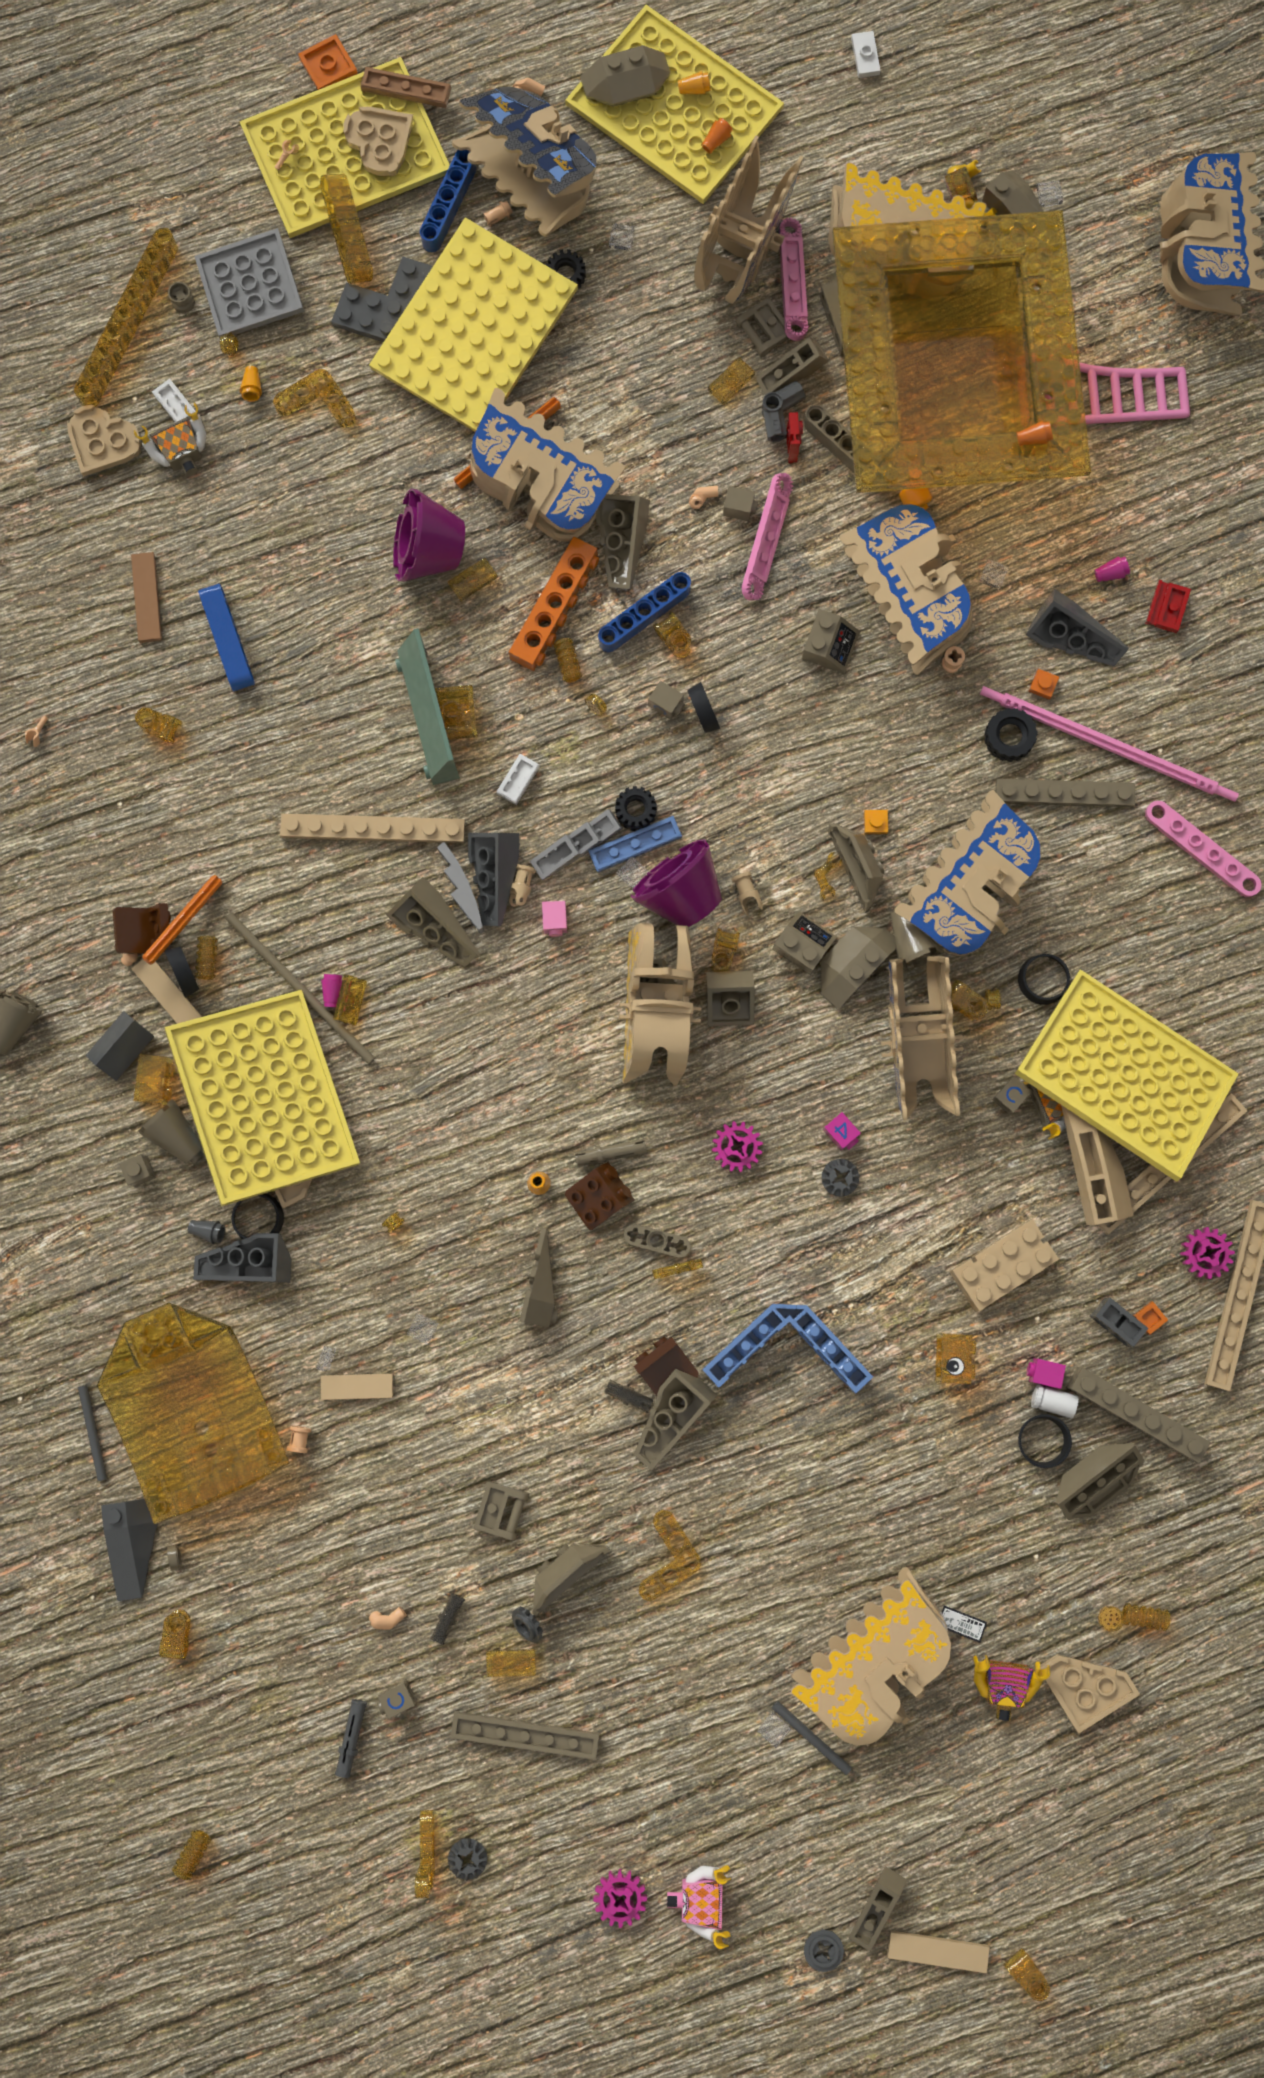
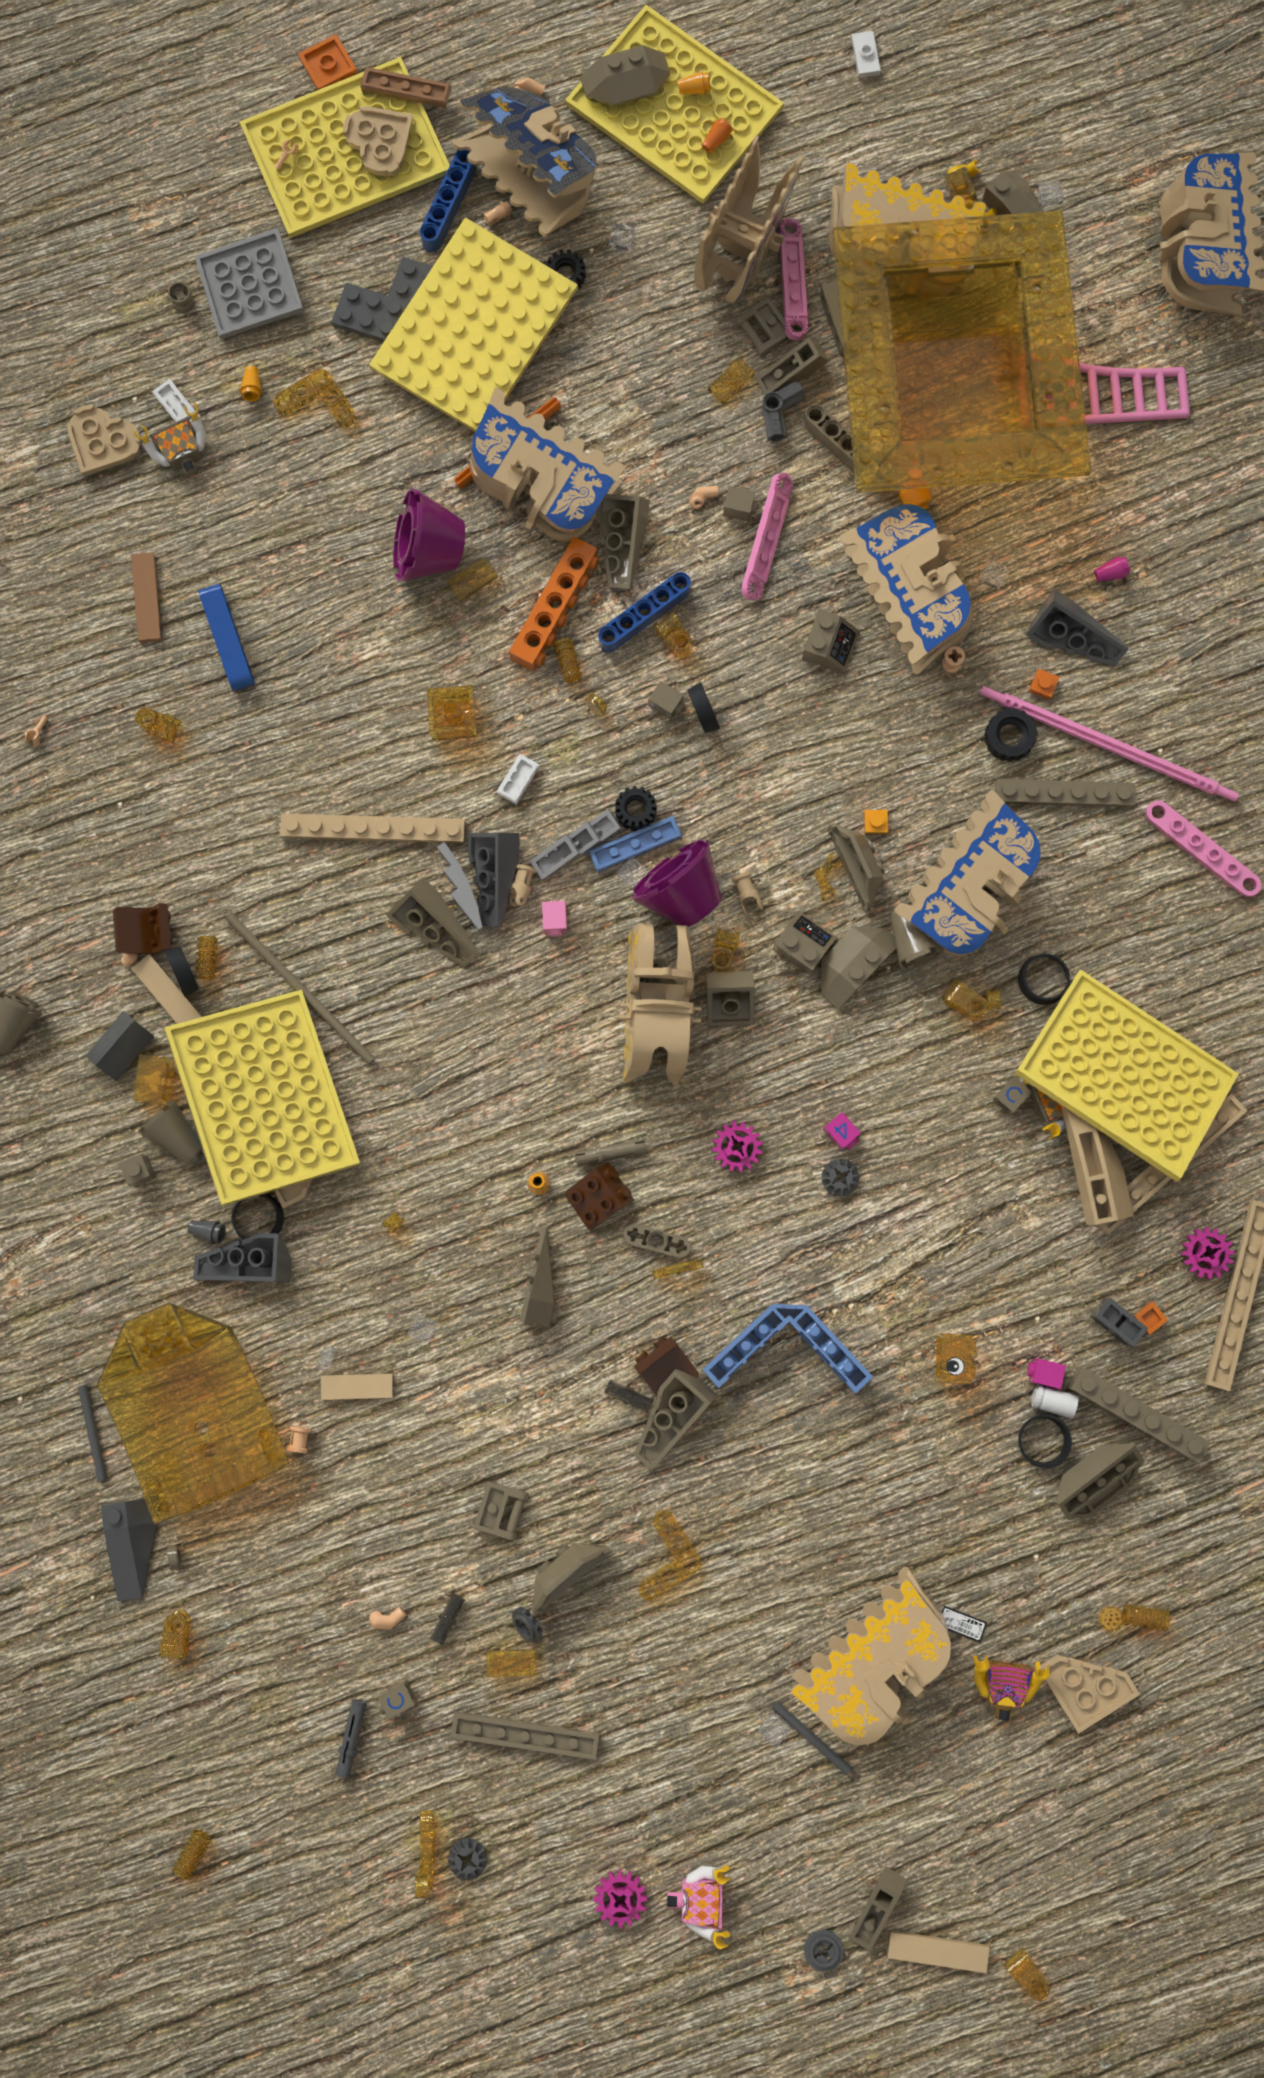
clear yellow beam [74,227,178,407] -> none
orange axle [142,875,222,965] -> none
clear yellow plate [220,332,239,356] -> none
clear yellow beam [320,173,373,284] -> none
dark pink cone [321,974,344,1007] -> none
clear yellow plate [333,975,367,1026] -> none
sand green slope [395,628,460,785] -> none
red plate [786,412,803,463] -> none
tan animal [880,956,963,1120] -> none
tan piece [949,1219,1059,1312] -> none
orange cone [1016,420,1053,446] -> none
red plate [1145,579,1191,634] -> none

